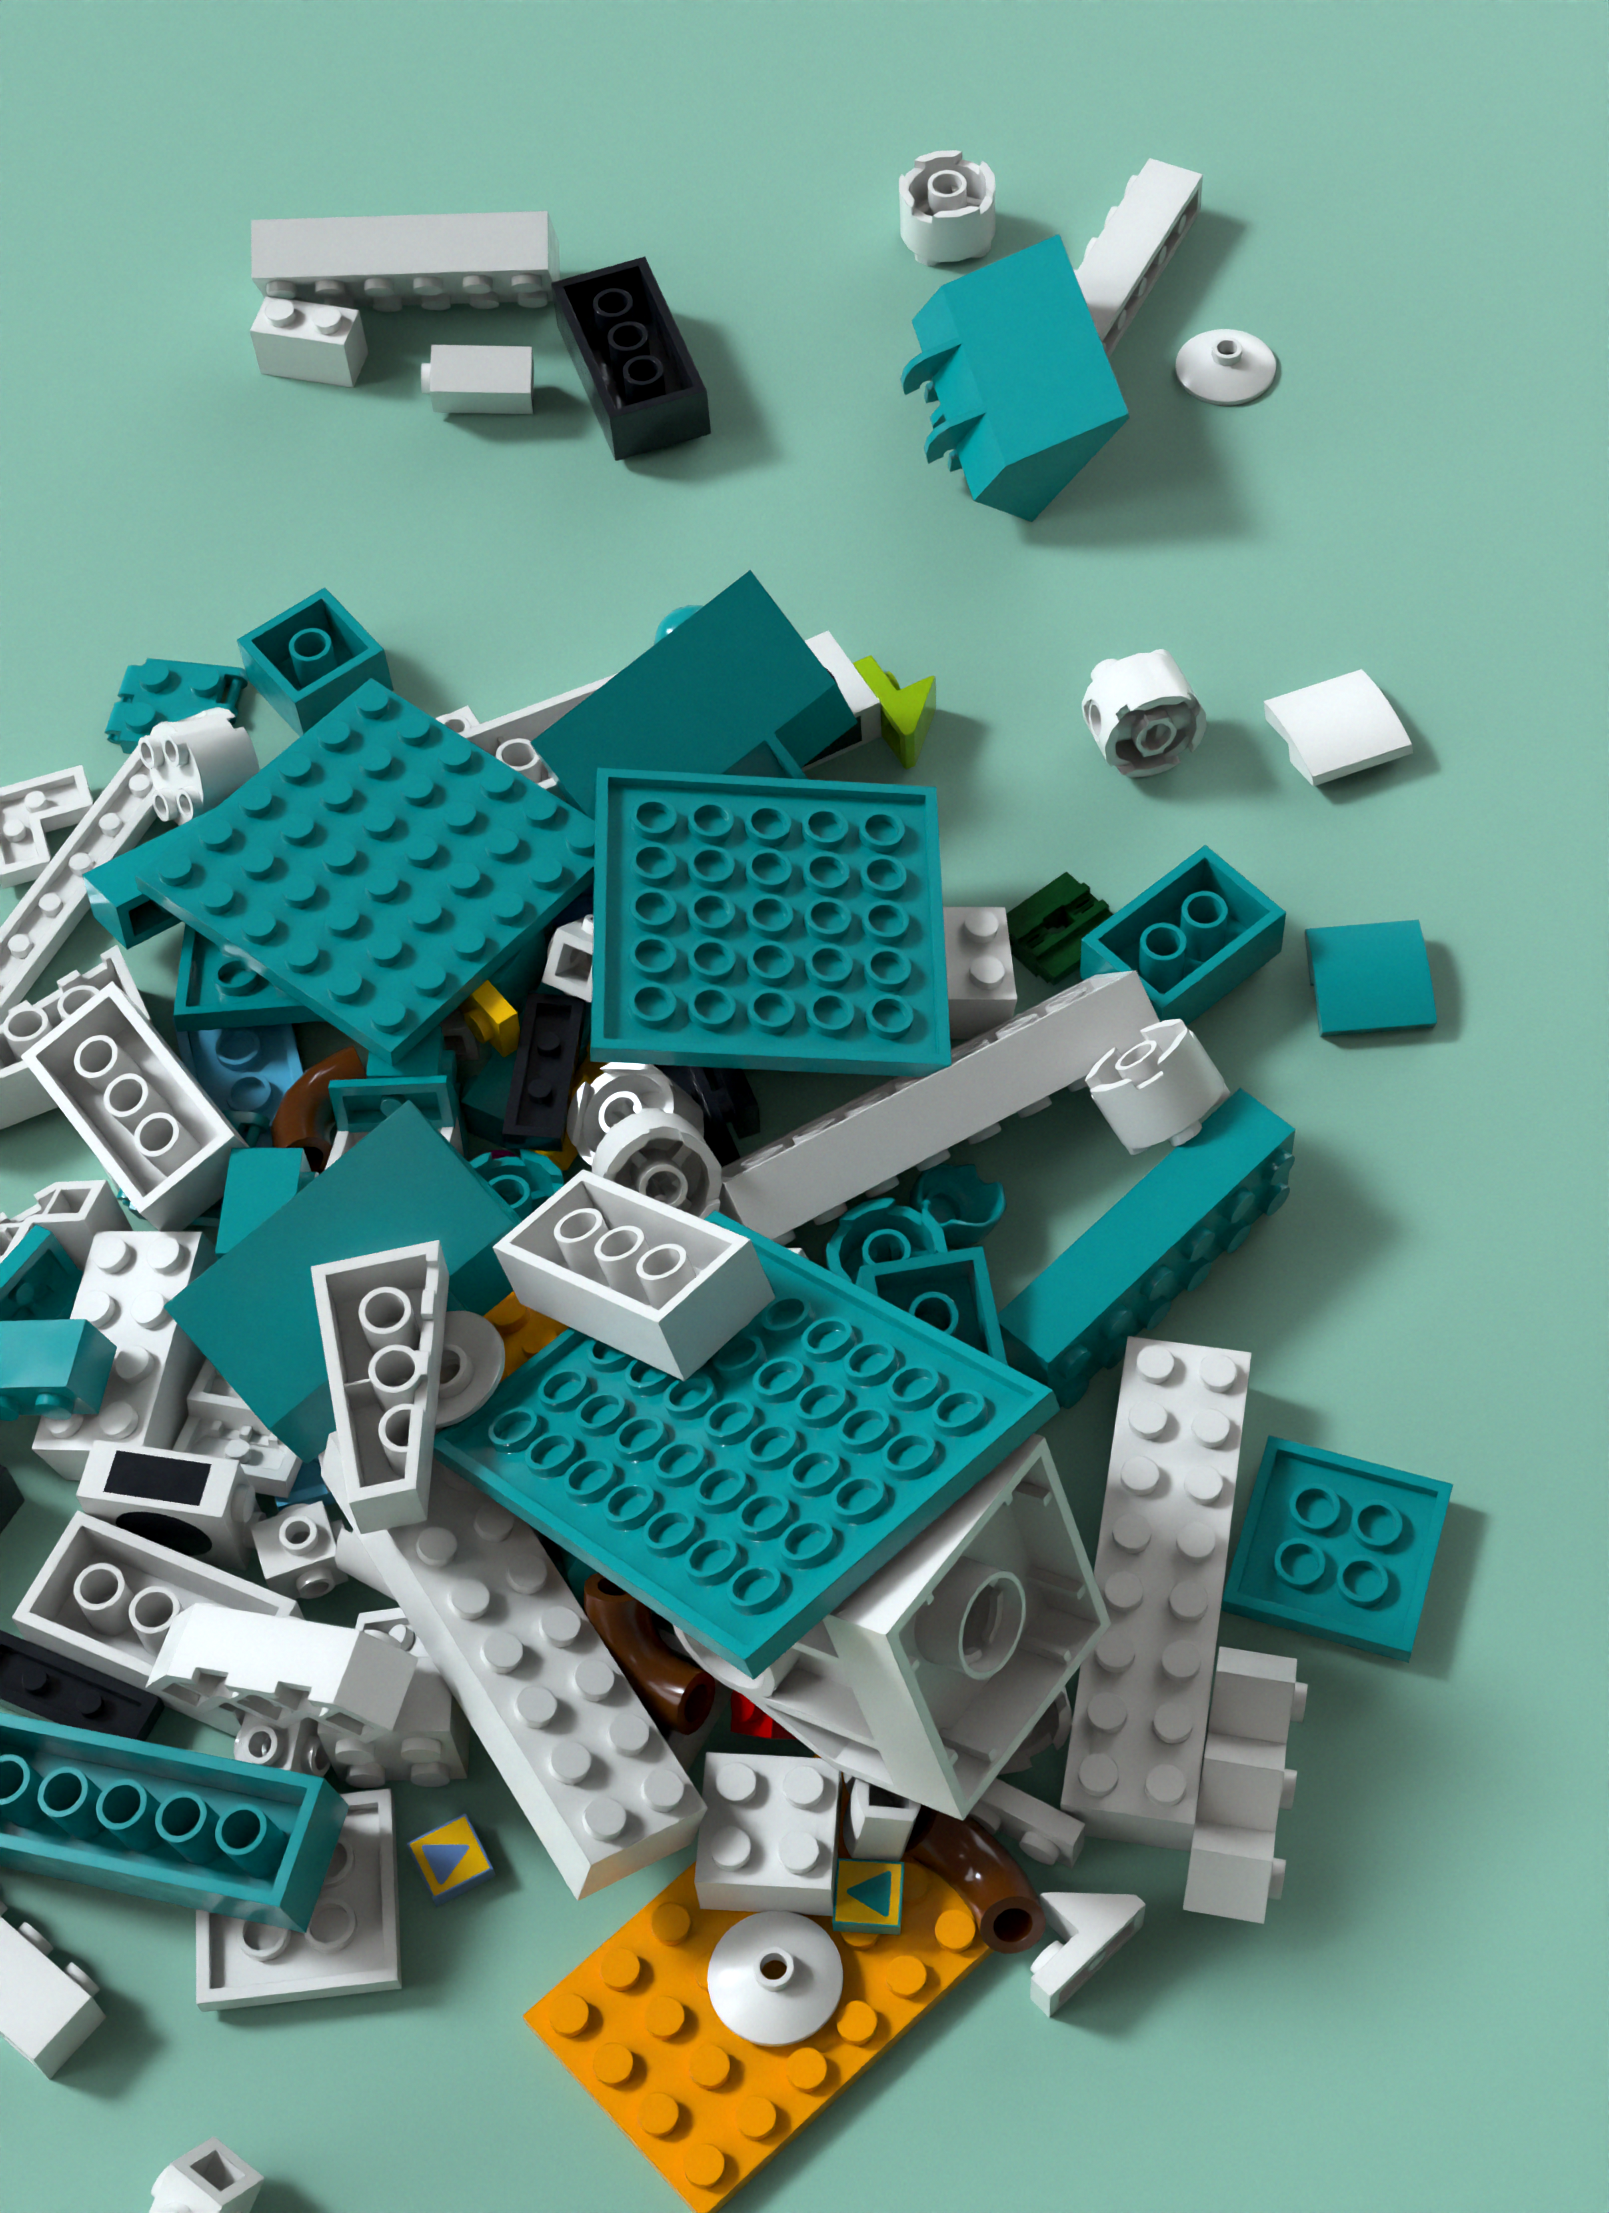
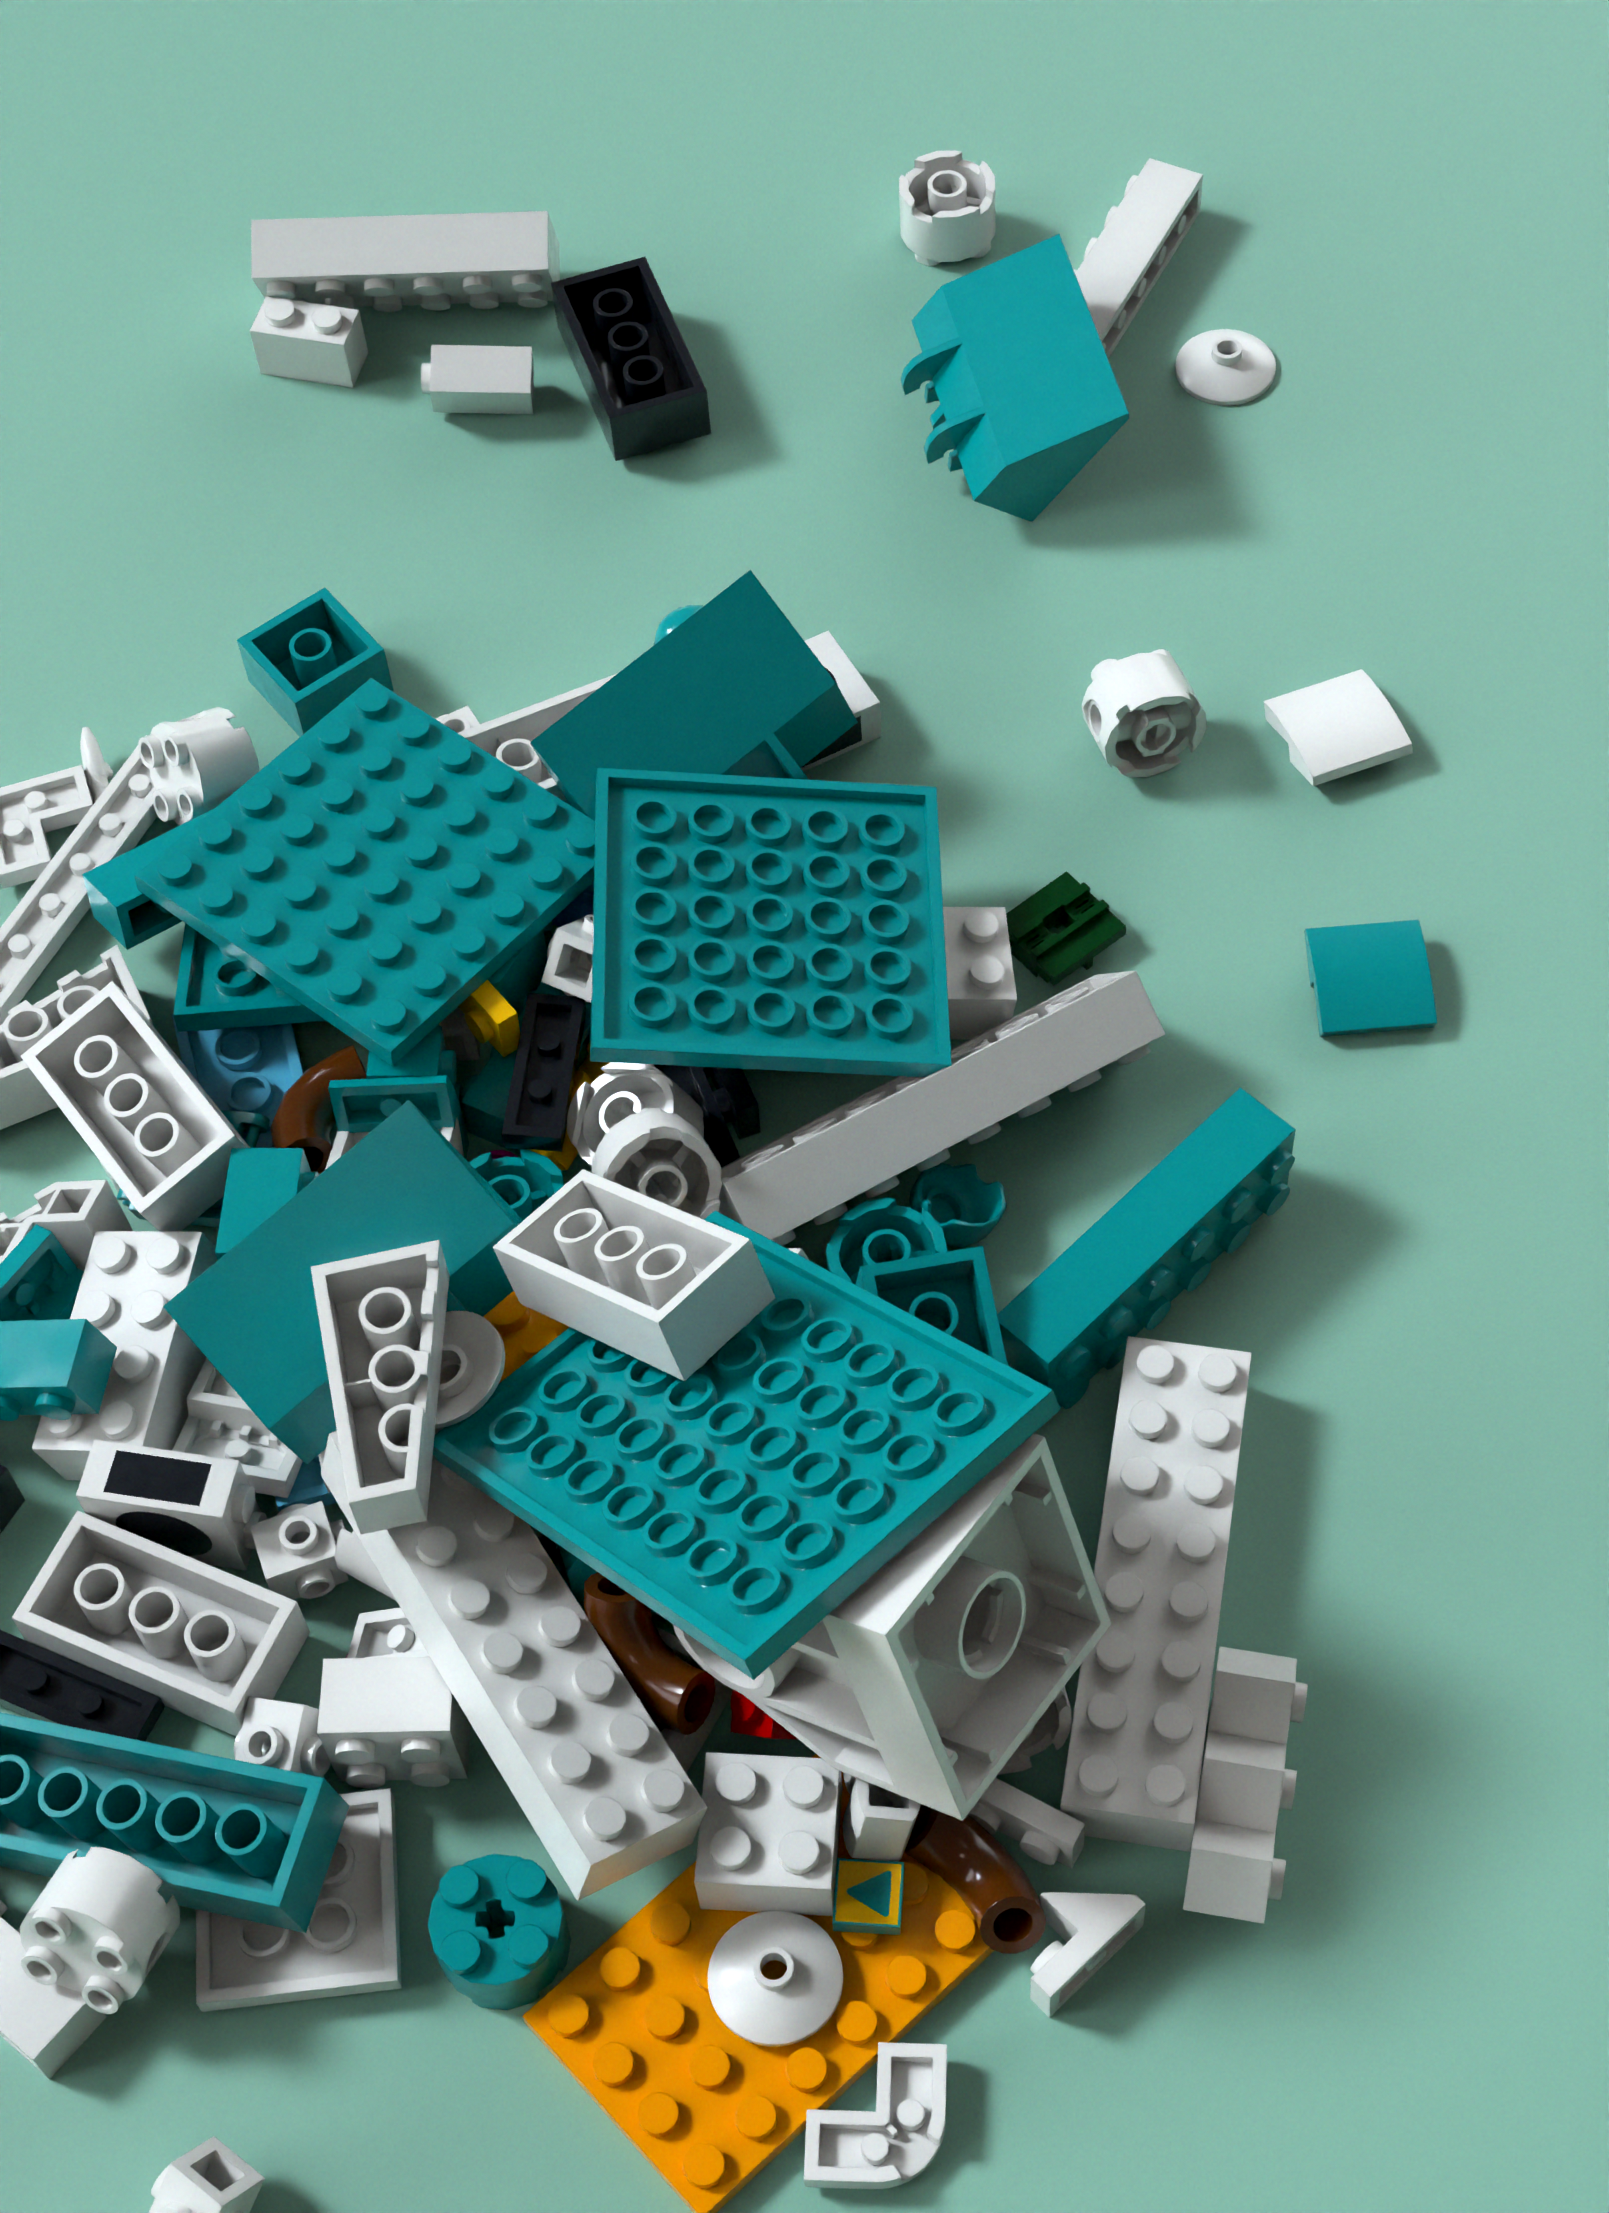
teal plate [104,658,249,754] -> none
white brick [145,1603,419,1744] -> none
tile [406,1813,496,1907] -> none
lime slope [852,655,936,770] -> none
teal brick [1080,845,1286,1026] -> none
white brick [1085,1019,1230,1155] -> none
teal plate [1220,1435,1453,1663] -> none
none -> white brick [20,1847,180,2014]
none -> white helmet [80,727,113,803]
none -> teal brick [428,1854,571,2010]
none -> white plate [804,2042,947,2189]

